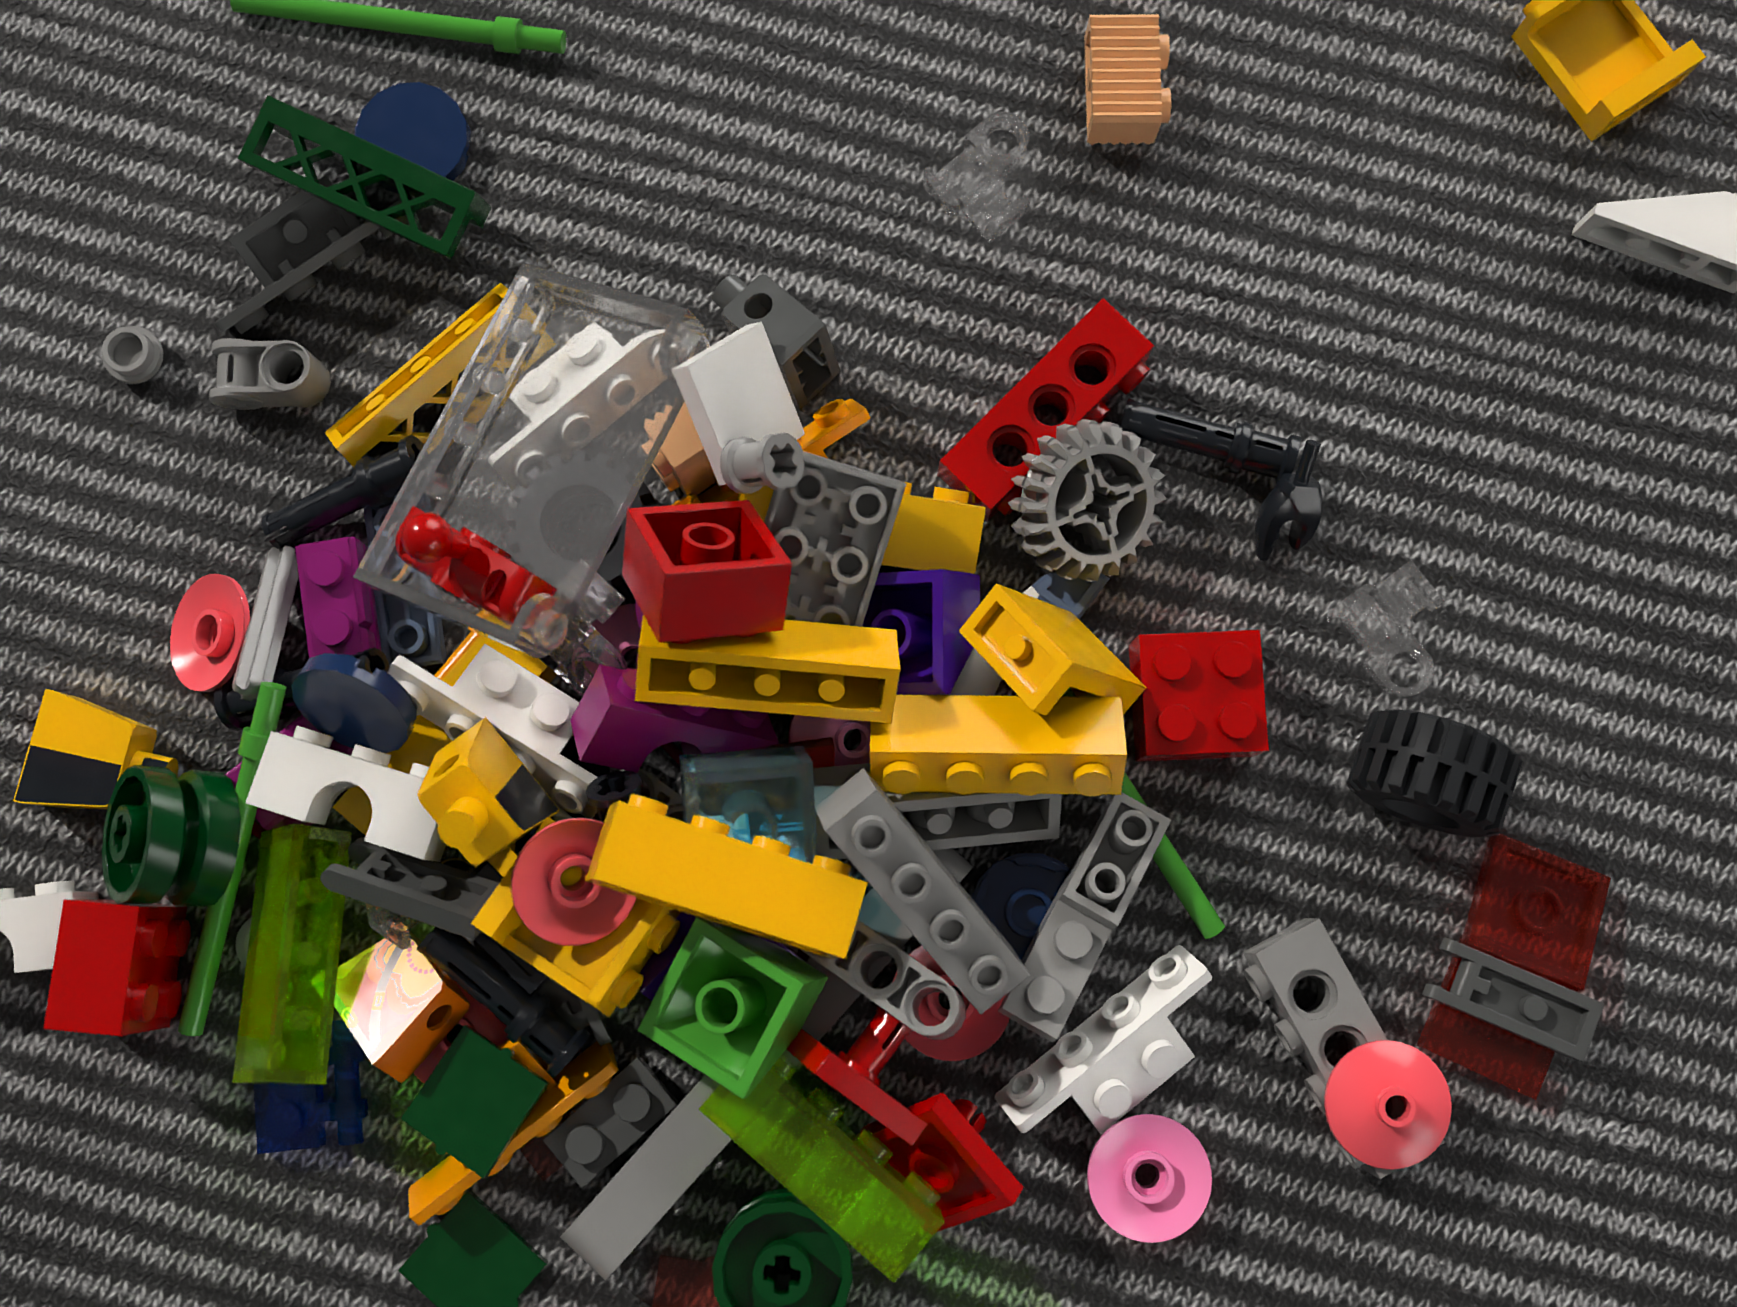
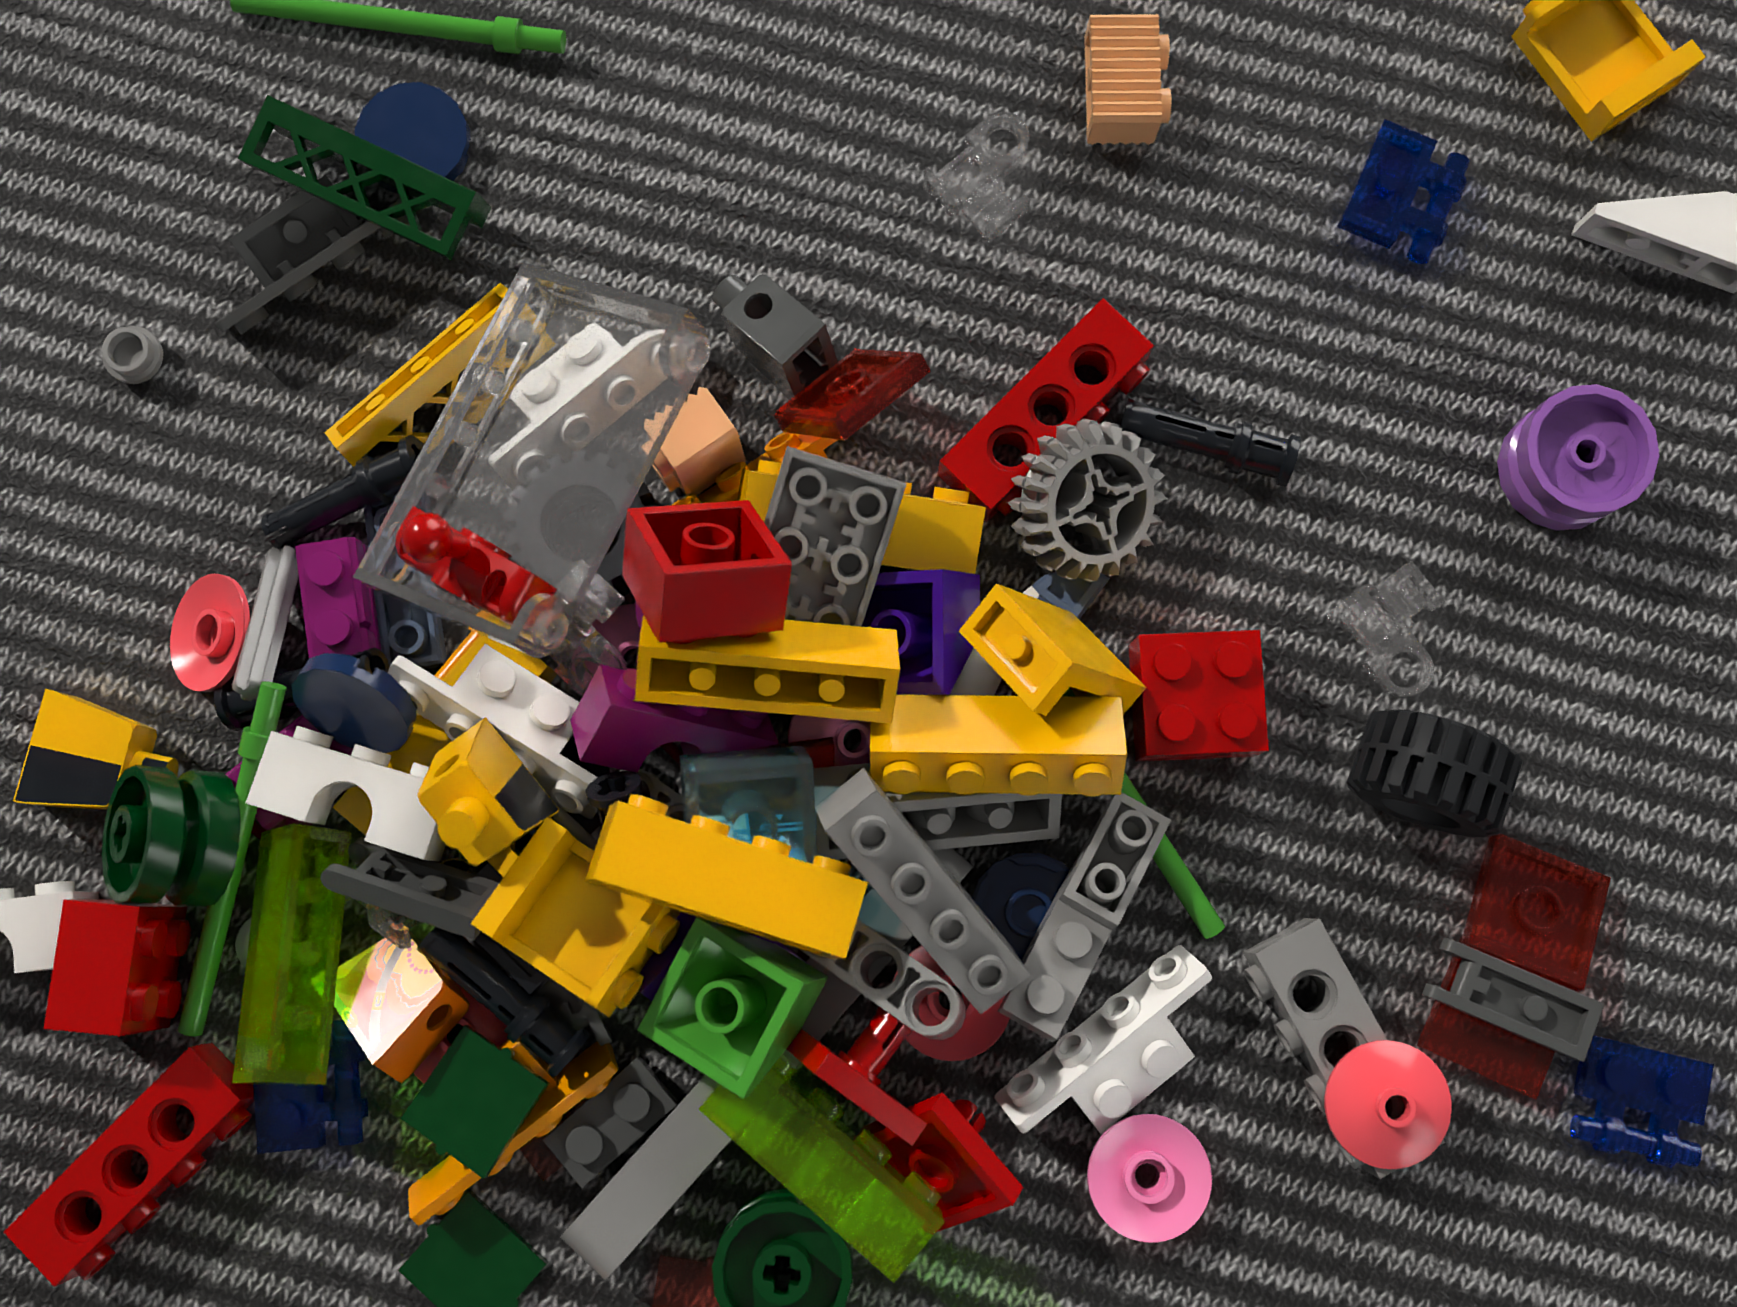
light grey piece [209,338,331,410] -> none
coral dish [510,818,637,946] -> none
white tile [672,321,805,486] -> none
light grey bush [720,433,804,494] -> none
black hand [1255,440,1323,561] -> none
none -> red brick [4,1042,261,1287]
none -> clear red tile [774,349,931,441]
none -> clear blue plate [1337,119,1470,264]
none -> medium lavender wheel [1497,384,1660,531]
none -> clear blue plate [1570,1036,1714,1168]

